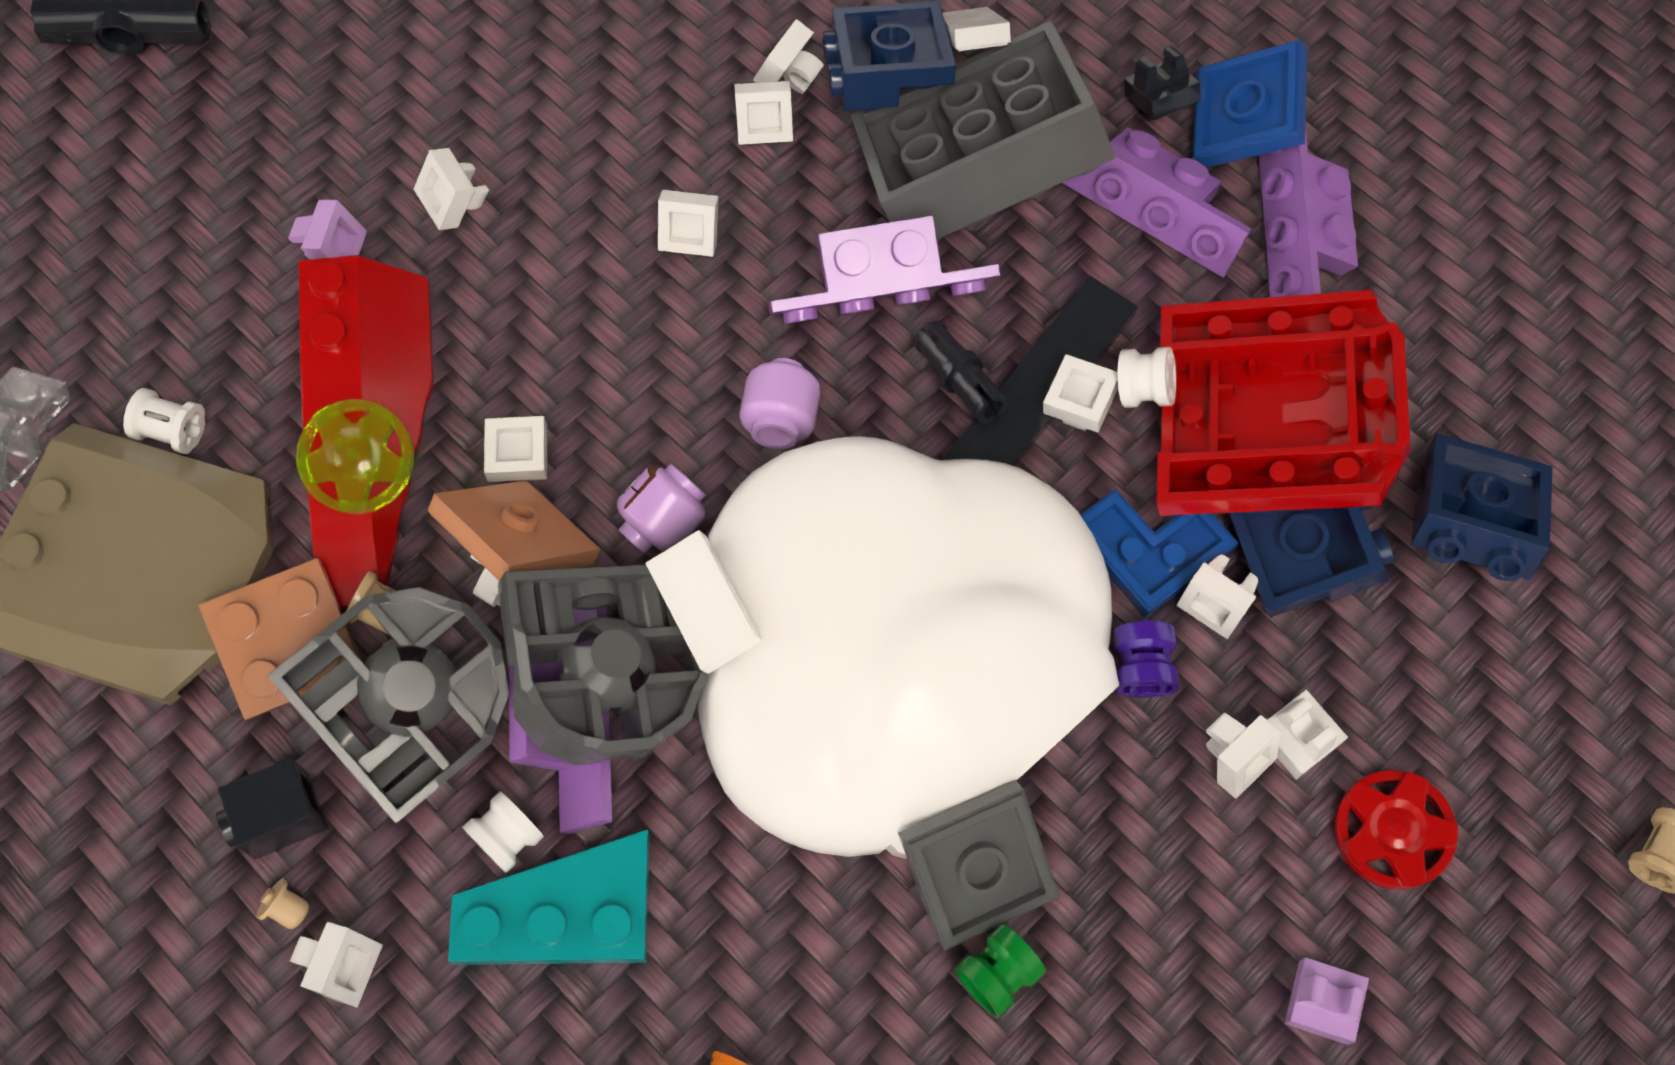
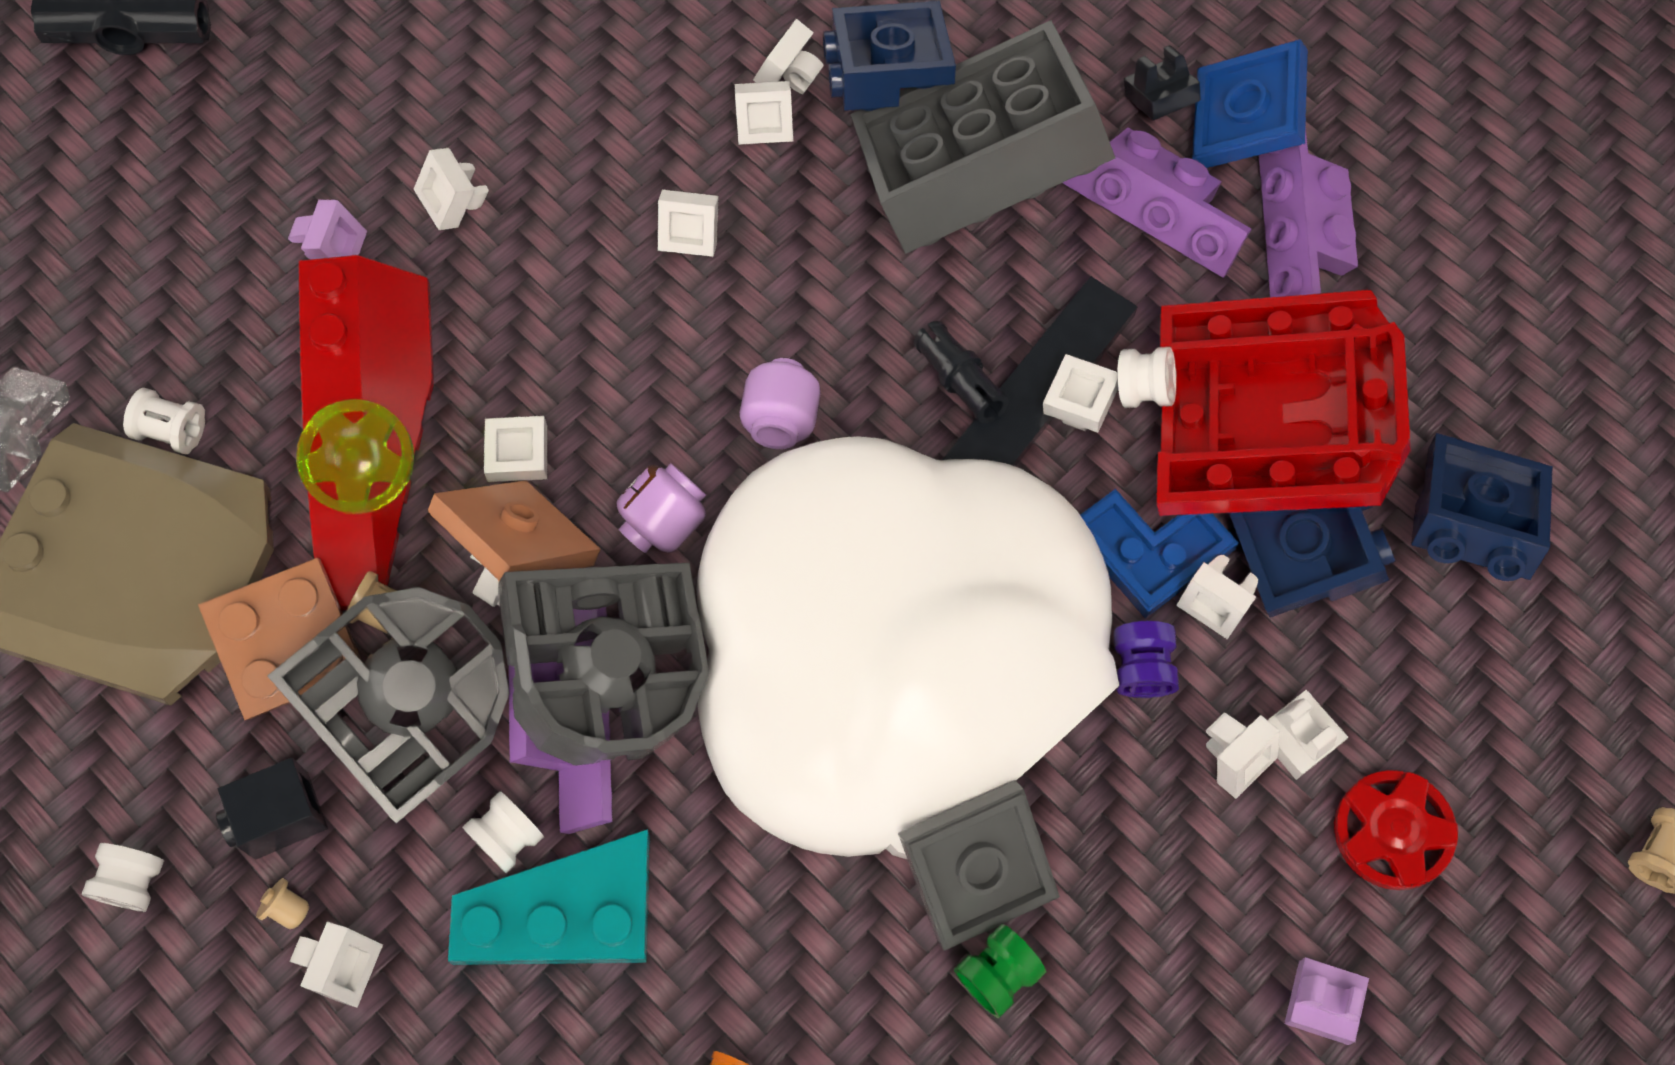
white tile [645,530,762,674] -> none
bracket [768,216,1000,324] -> none
white tile [943,7,1011,51] -> none
none -> white wheel [81,843,164,912]

